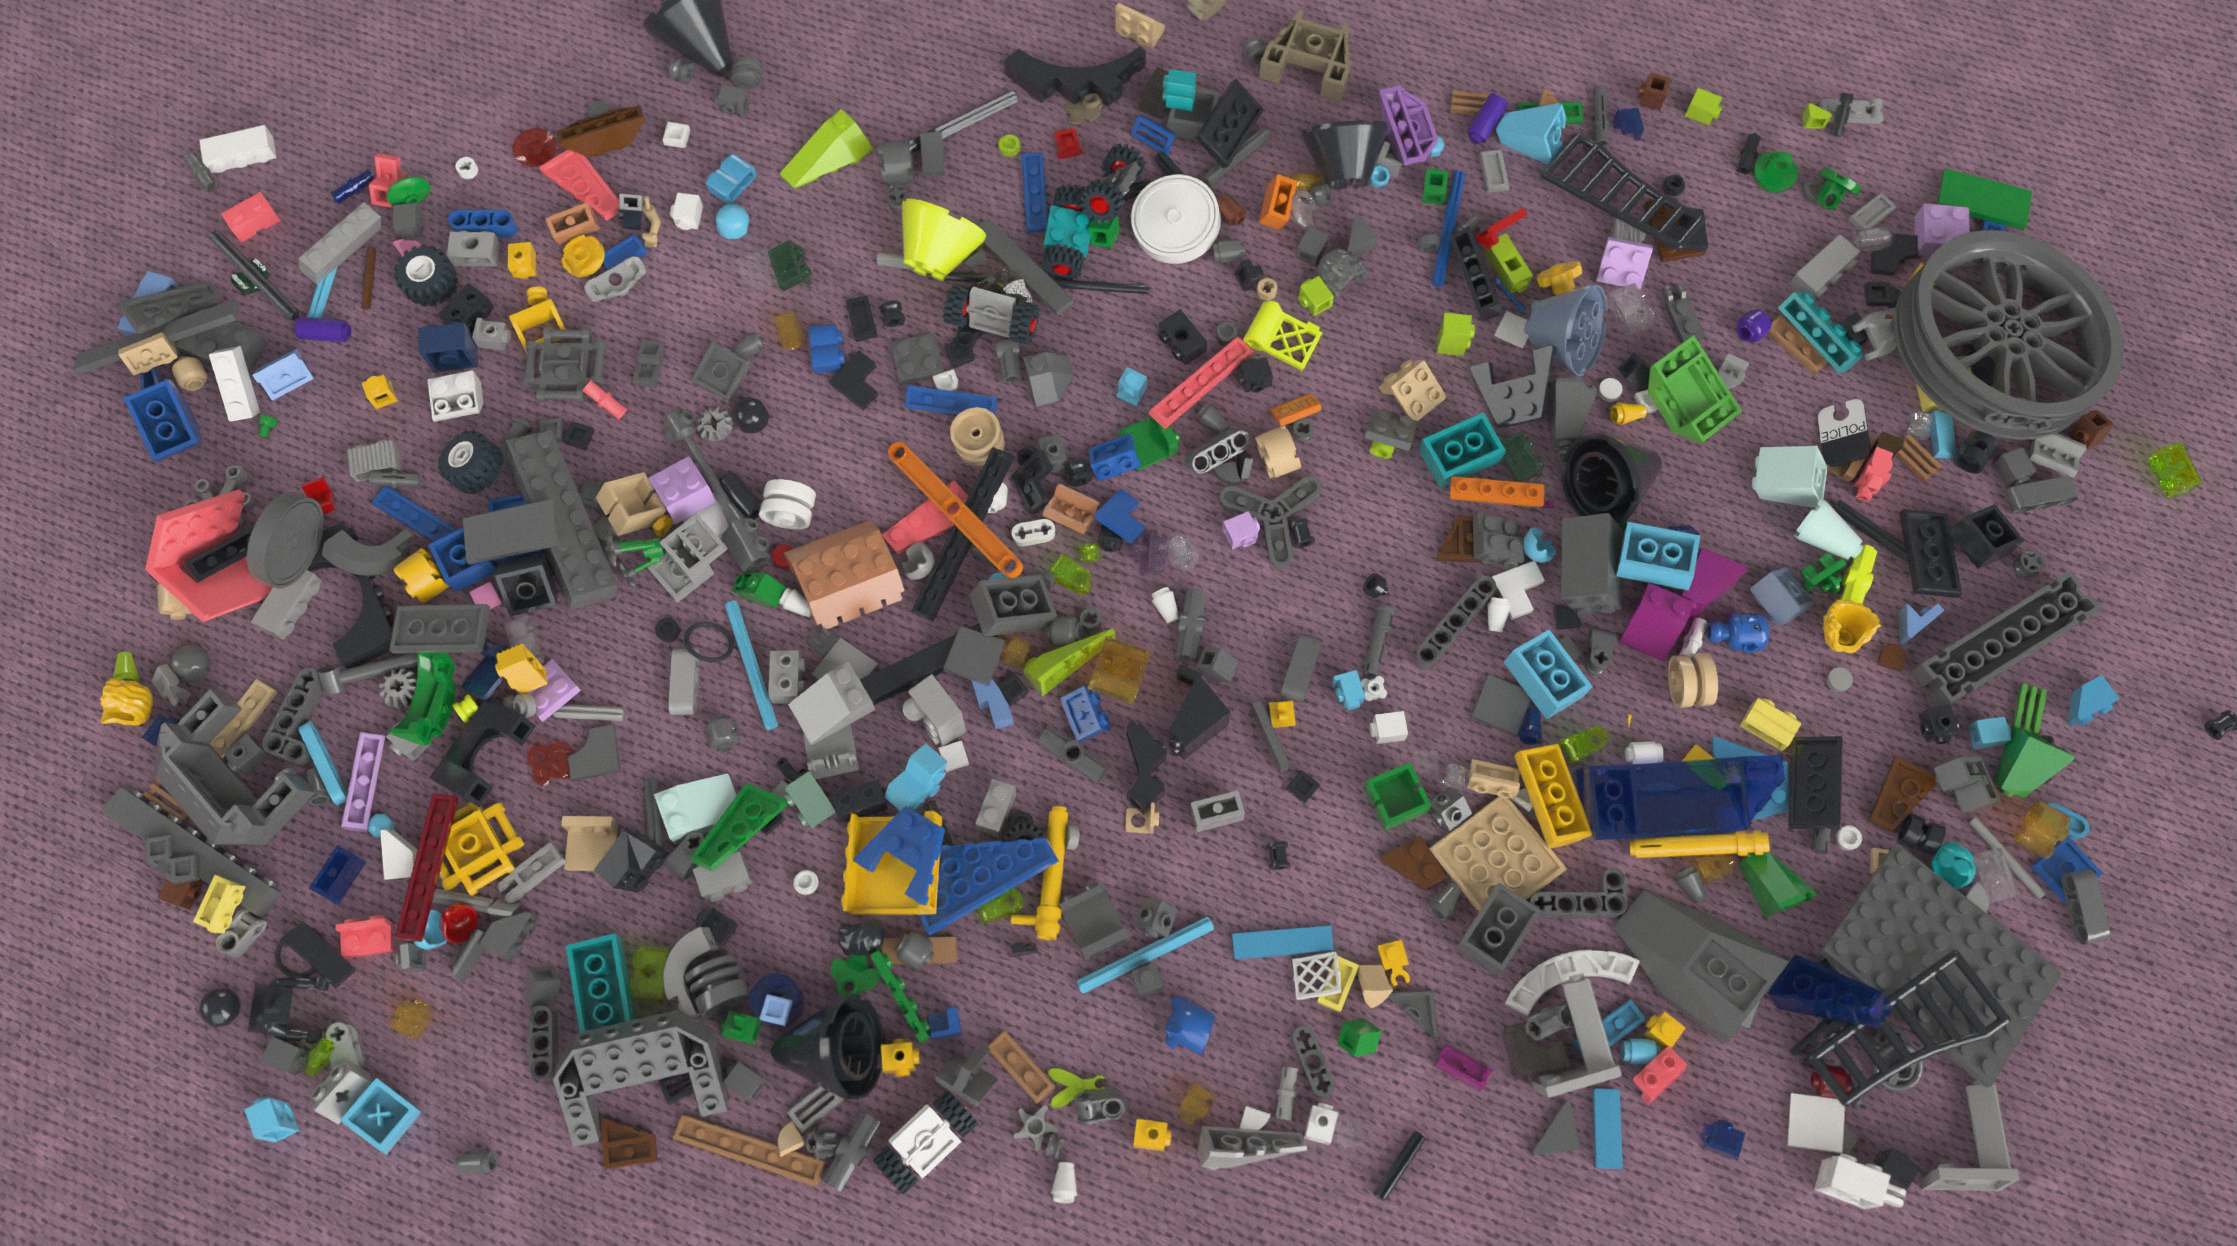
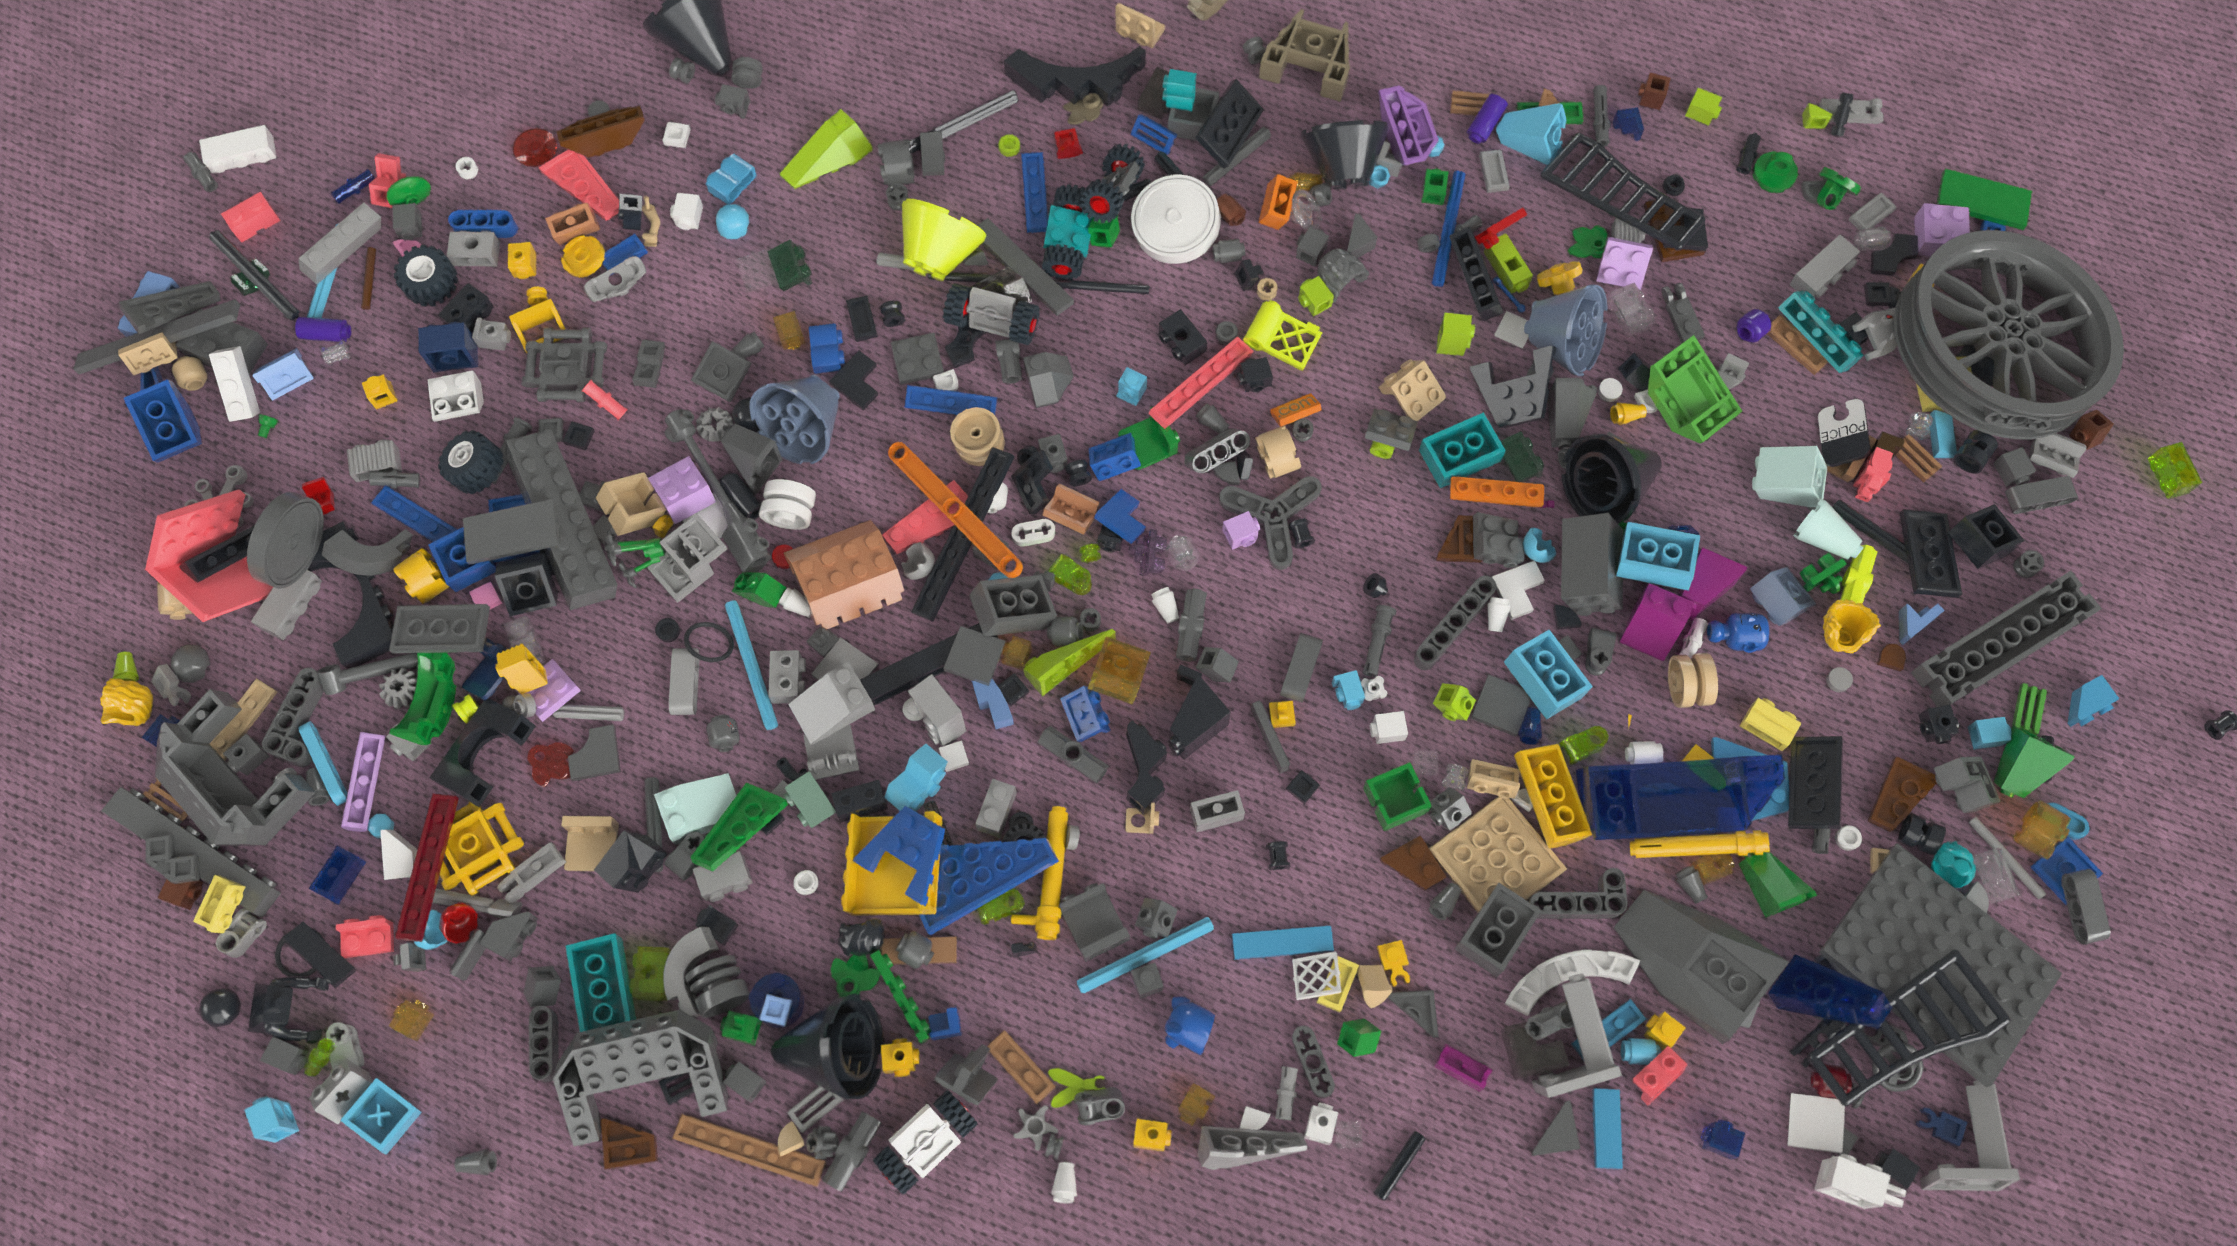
none -> clear bush [321,340,352,366]
none -> dark grey slope [721,424,783,495]
none -> sand blue cone [750,375,840,464]
none -> lime brick [1433,683,1476,721]
none -> green plate [1568,225,1608,259]
none -> dark blue plate [1915,1108,1968,1147]

